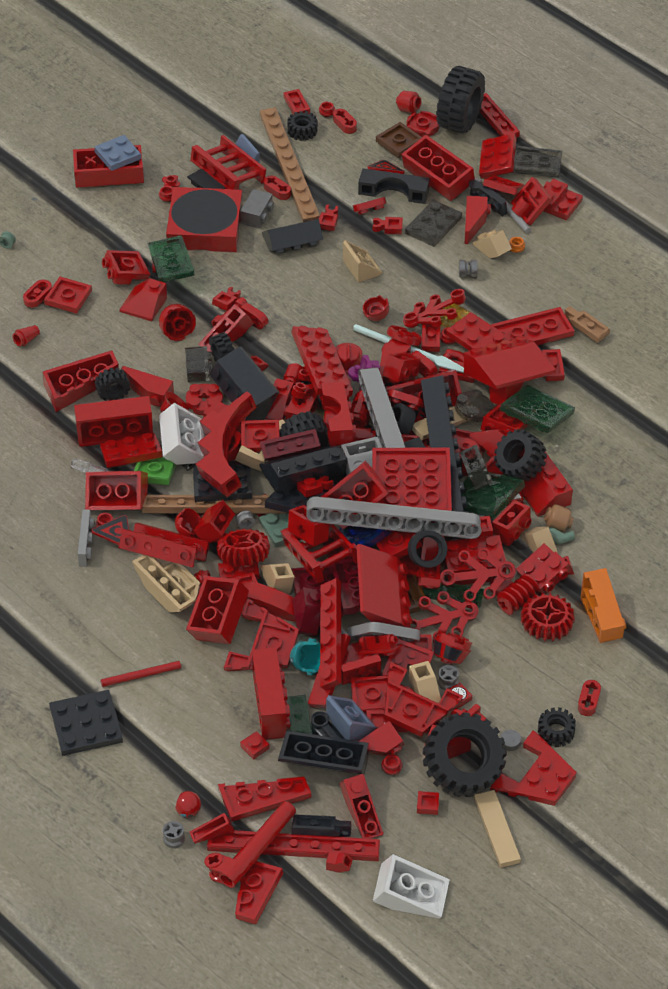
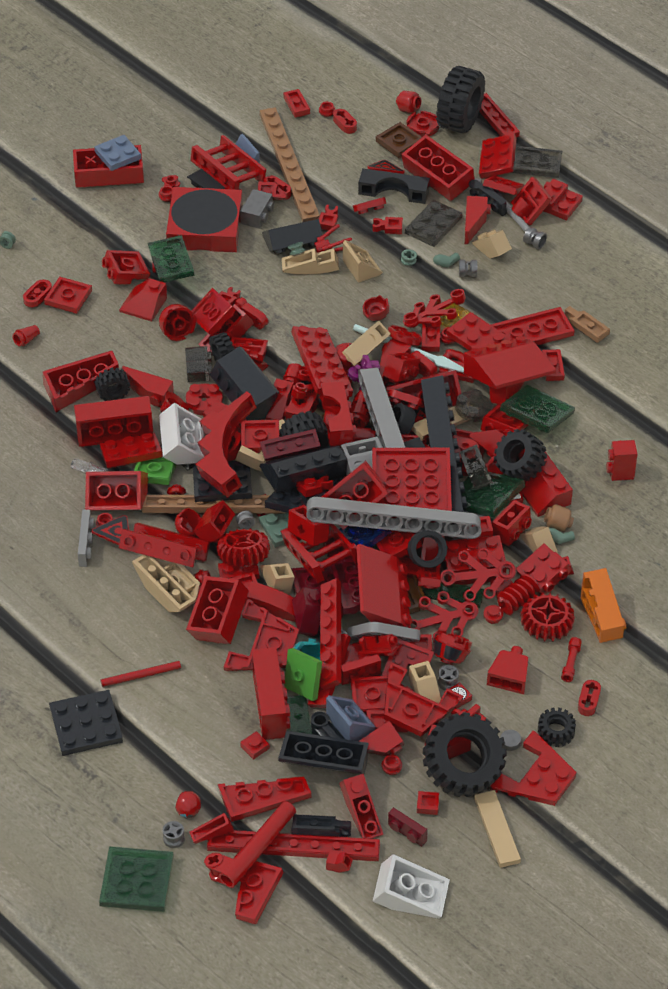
black tyre [287,111,318,141] -> none
orange plate [509,237,525,253] -> none
none -> clear green plate [99,846,174,912]
none -> red plate [167,484,186,495]
none -> red plate [192,288,236,336]
none -> red wing [231,337,268,362]
none -> red slope [257,181,287,200]
none -> tan slope [282,248,339,275]
none -> bright green plate [284,648,322,701]
none -> sand green bush [288,242,305,255]
none -> red plant [314,224,352,253]
none -> tan slope [342,321,391,366]
none -> dark red plate [388,807,428,847]
none -> sand green bush [401,249,417,266]
none -> sand green arm [433,253,460,268]
none -> red plate [483,605,503,624]
none -> red torso [487,646,528,694]
none -> flat silver wheel [523,227,547,249]
none -> red bar [561,637,582,682]
none -> red brick [606,440,638,481]

